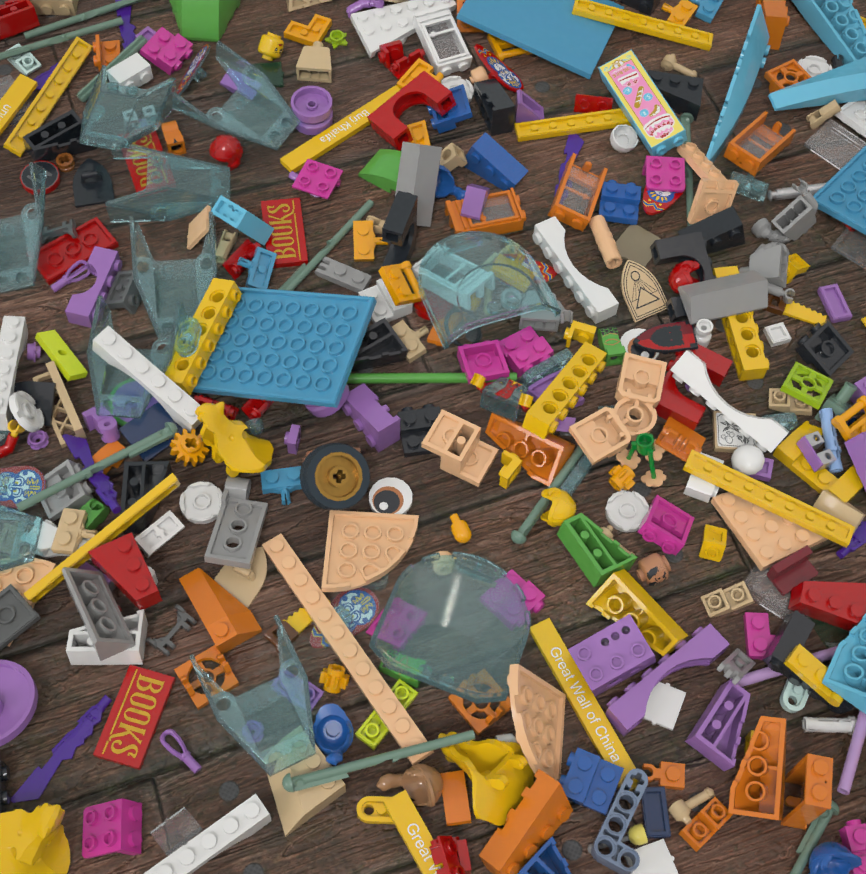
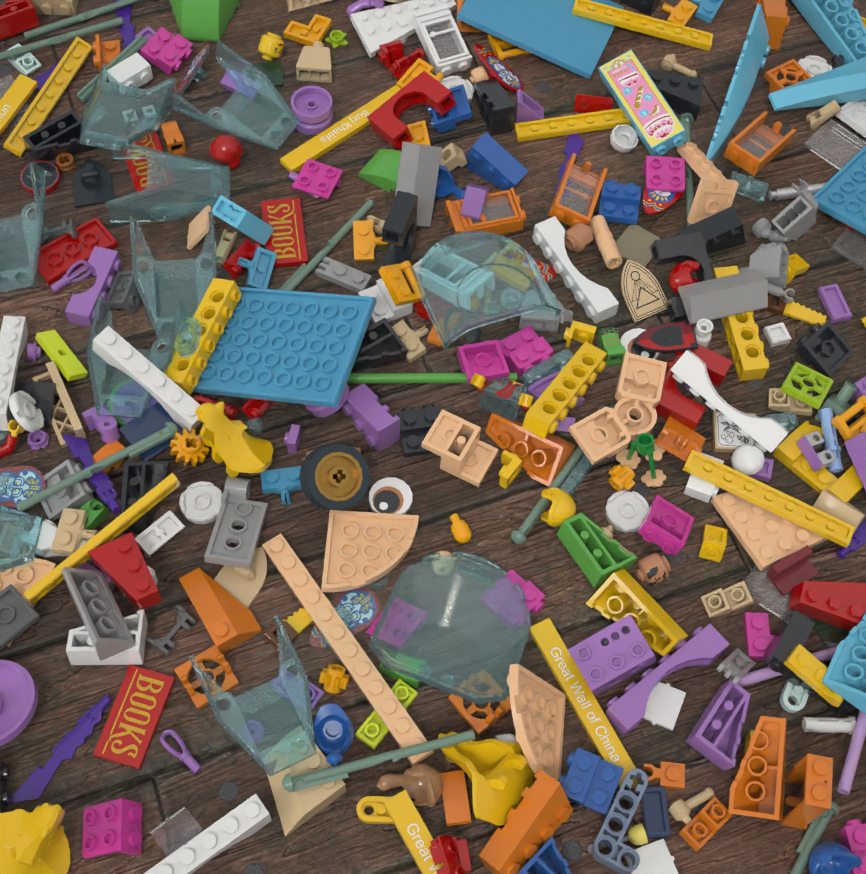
none -> nougat head [564,223,593,252]

